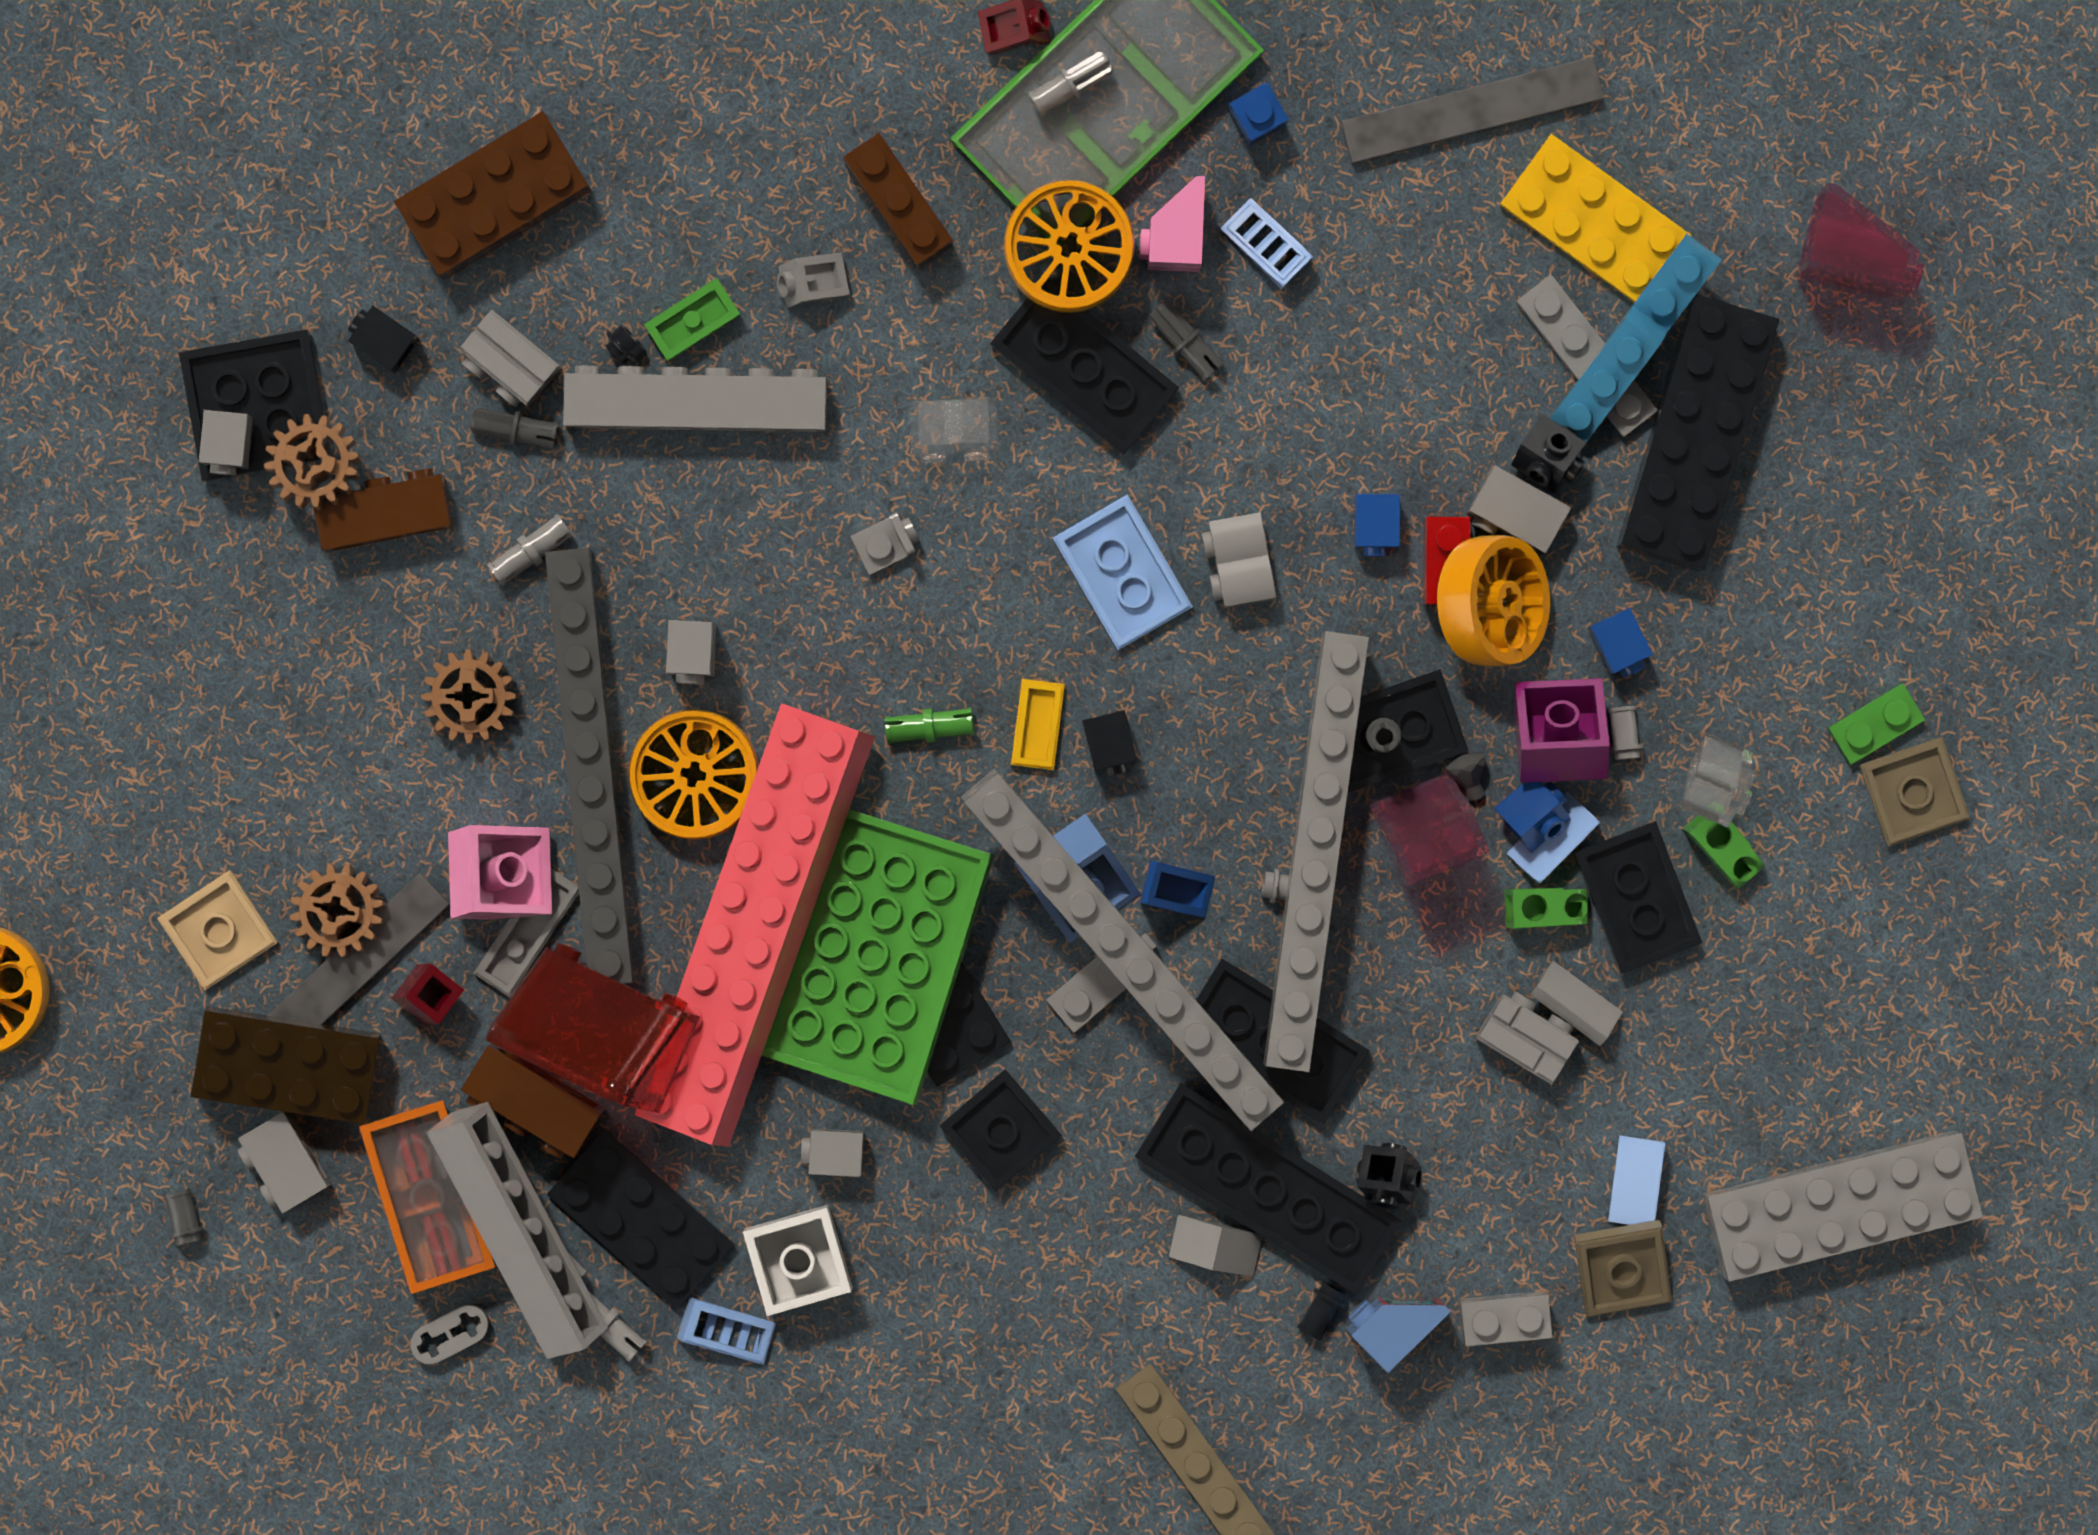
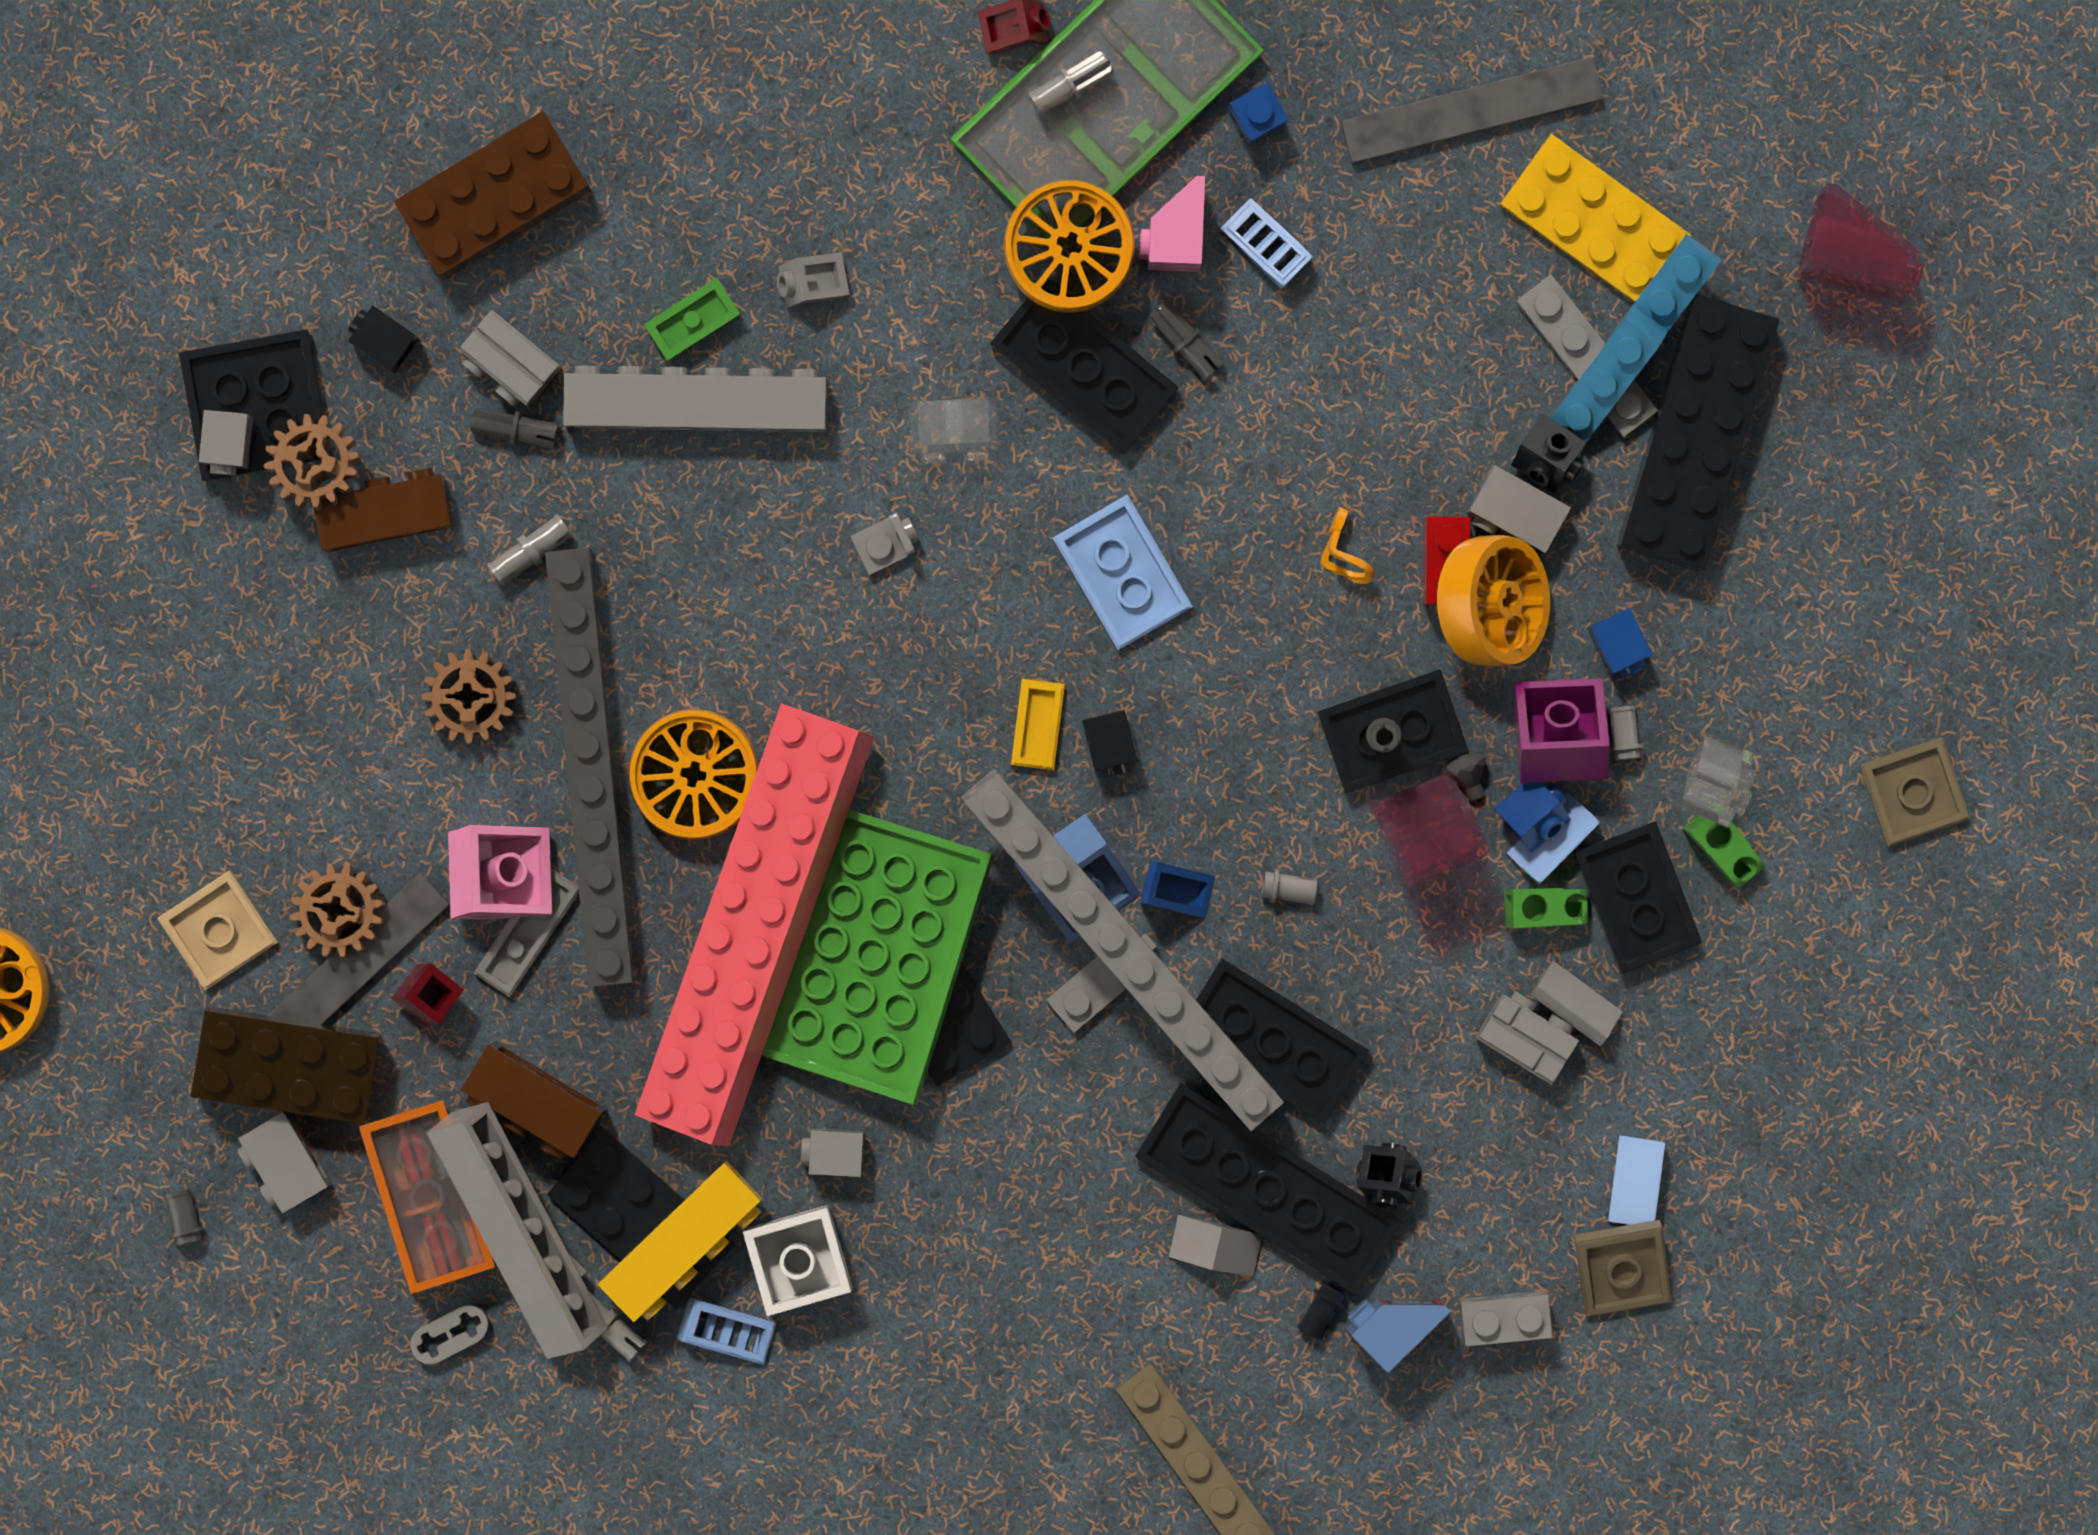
clear red windscreen [486,942,700,1113] -> none
black plate [605,324,645,364] -> none
light grey brick [666,620,717,685] -> none
reddish brown brick [843,133,954,269] -> none
bright green pin [885,707,975,744] -> none
black plate [939,1069,1062,1192] -> none
light grey brick [1201,512,1276,609] -> none
light grey brick [1263,631,1369,1072] -> none
blue brick [1354,494,1400,557] -> none
light grey brick [1702,1130,1983,1282] -> none
bright green plate [1827,683,1925,765] -> none
none -> yellow brick [597,1160,762,1322]
none -> light orange piece [1320,507,1375,584]

